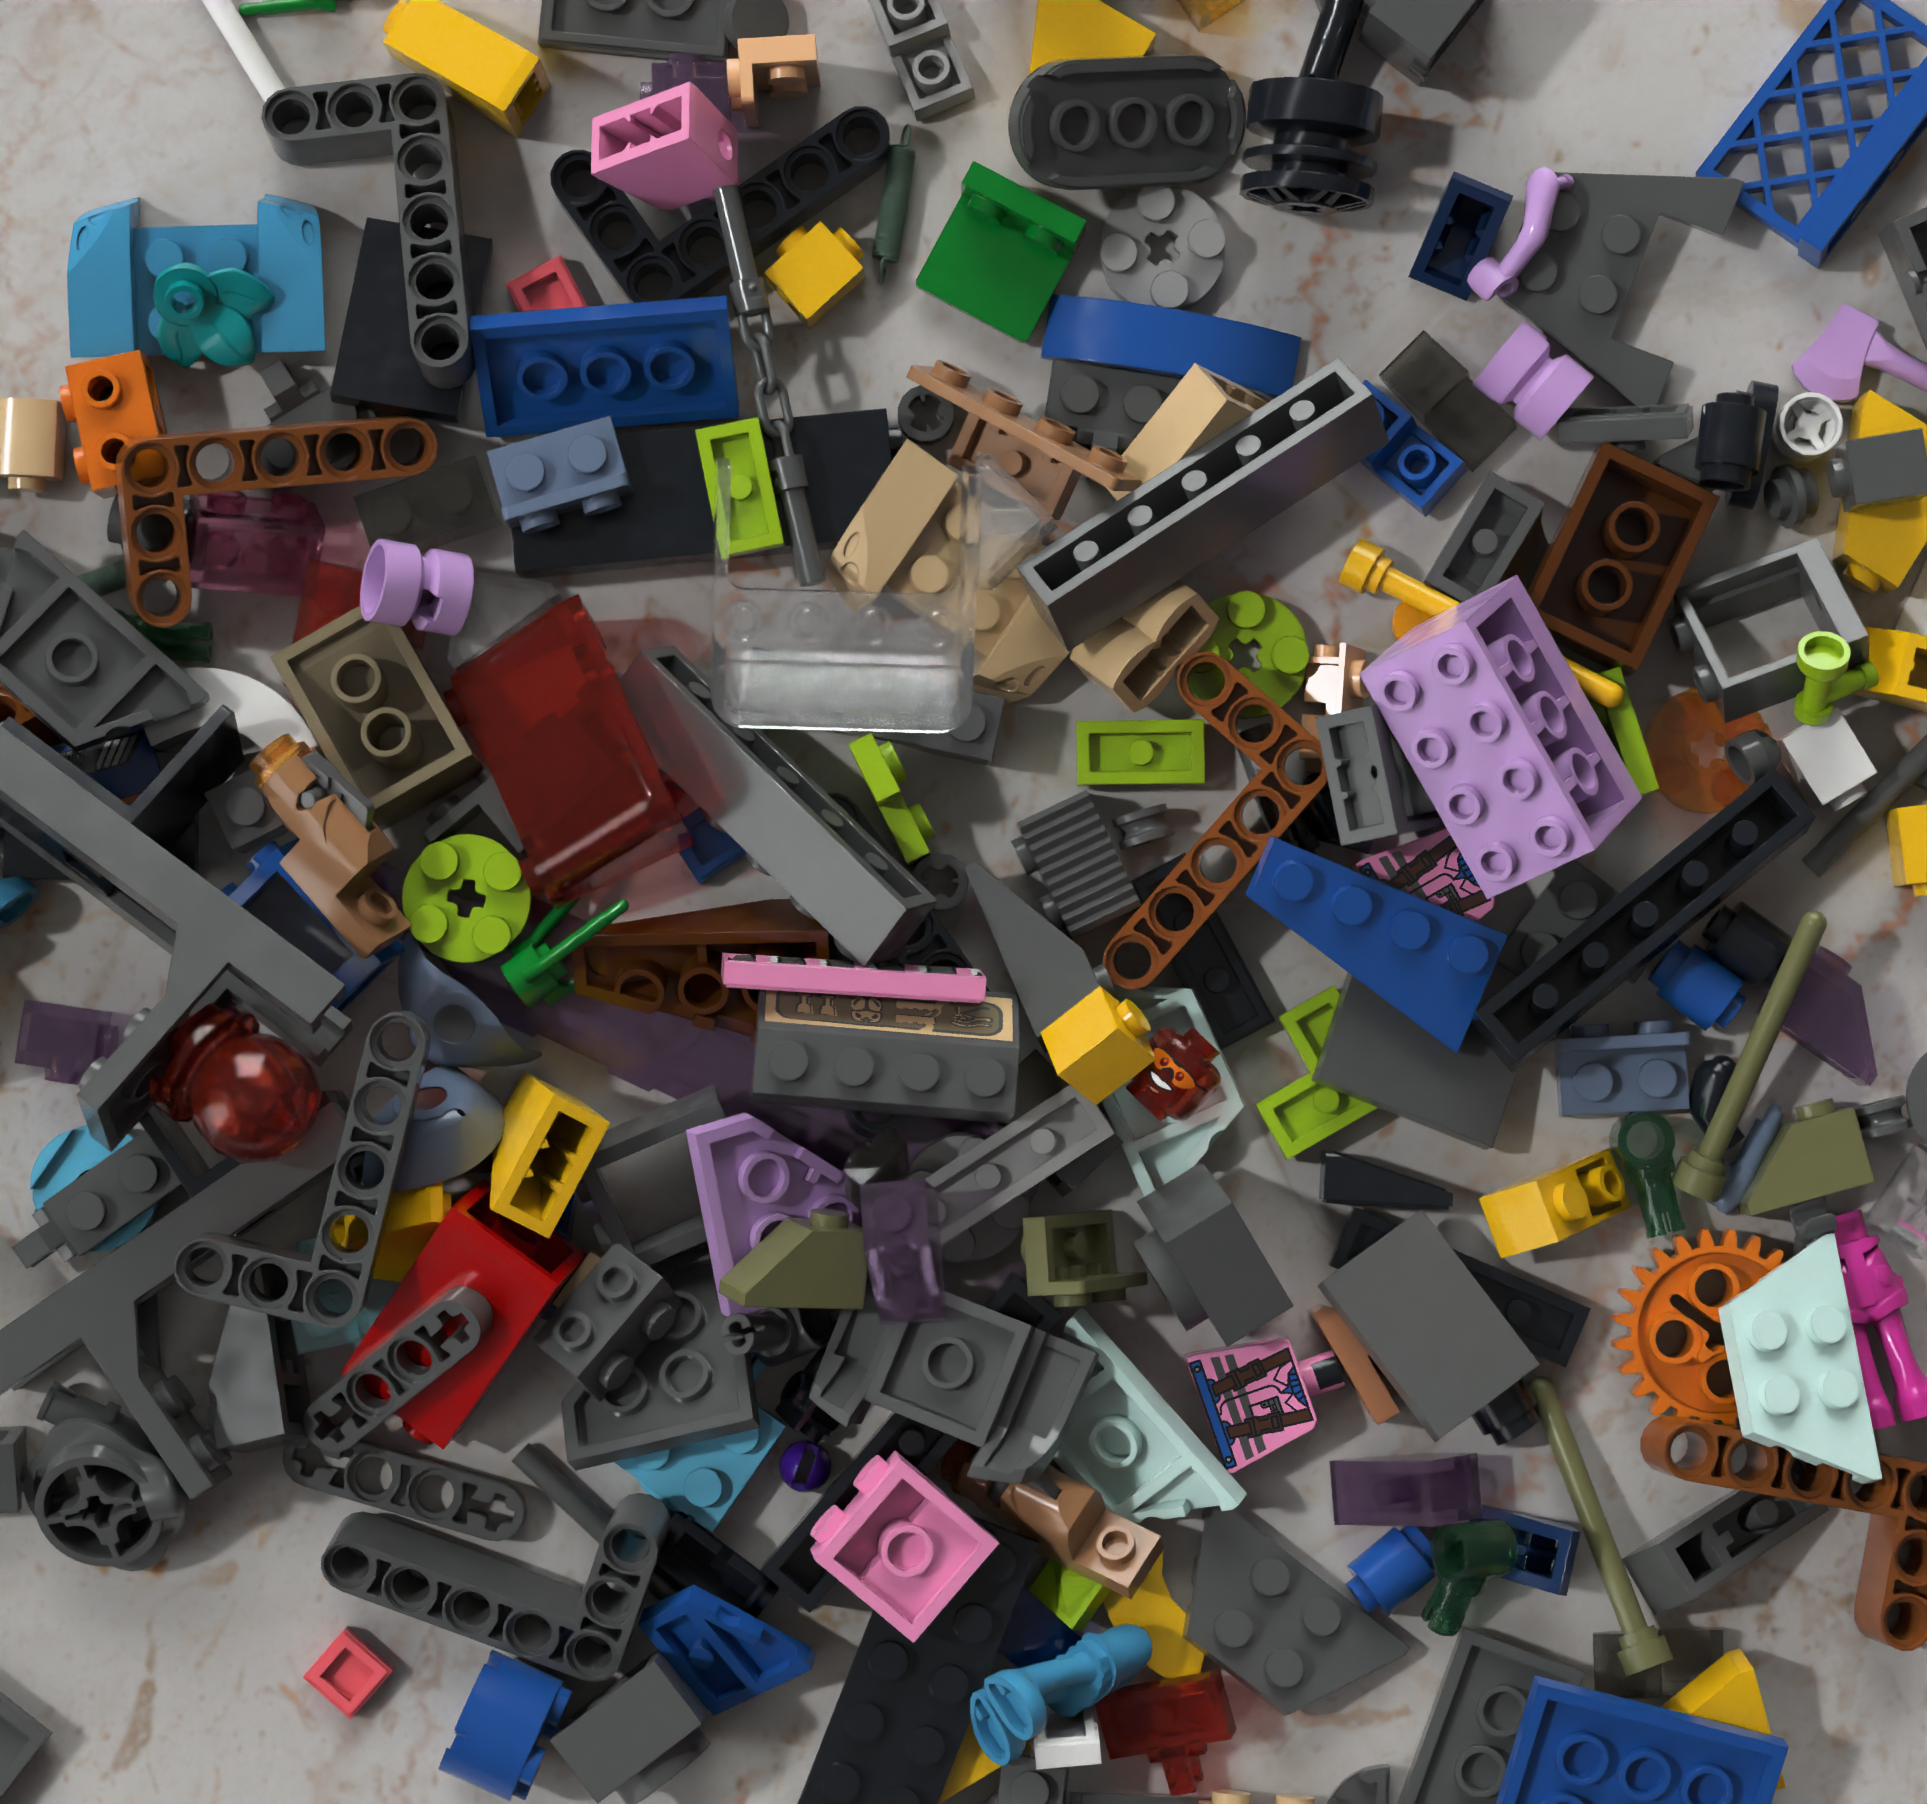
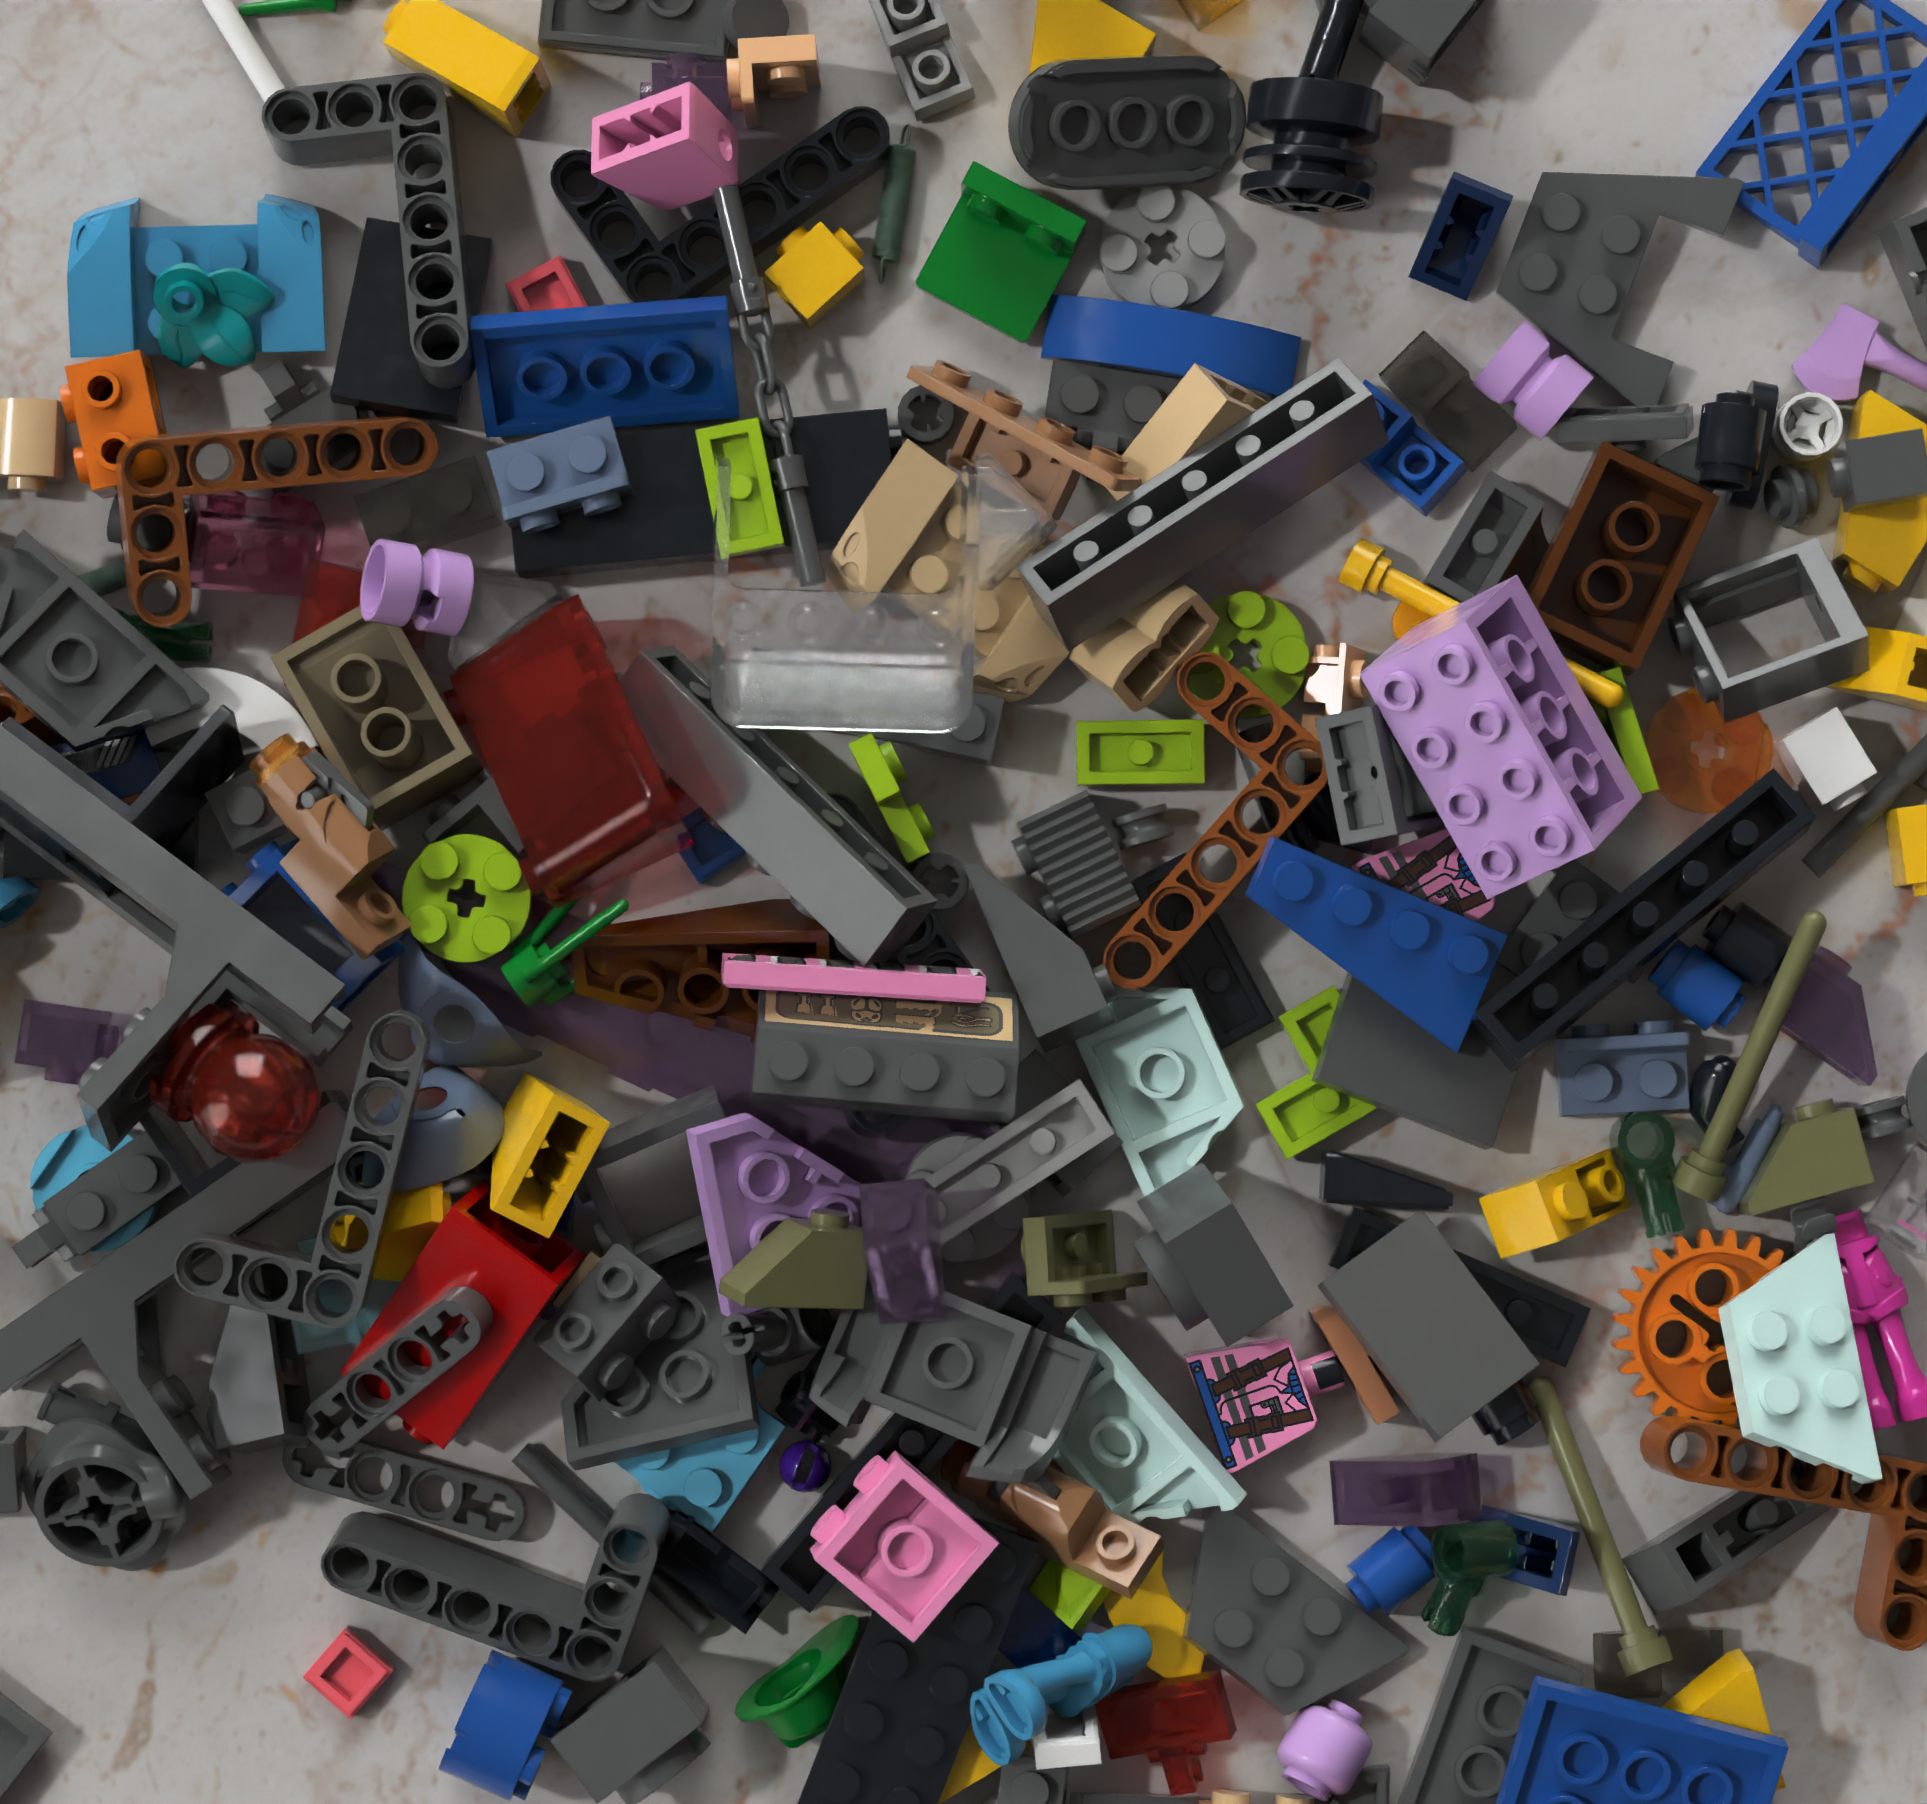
blue wing [638,1585,816,1716] -> none
clear smoke plate [843,1128,910,1215] -> none
yellow brick [1040,986,1156,1105] -> none
clear red head [1125,1026,1221,1123] -> none
lavender piece [1467,167,1574,301] -> none
dark grey hinge [1724,729,1781,786] -> none
lime piece [1793,631,1879,726] -> none
none -> green piece [735,1614,860,1748]
none -> lavender head [1277,1699,1372,1801]

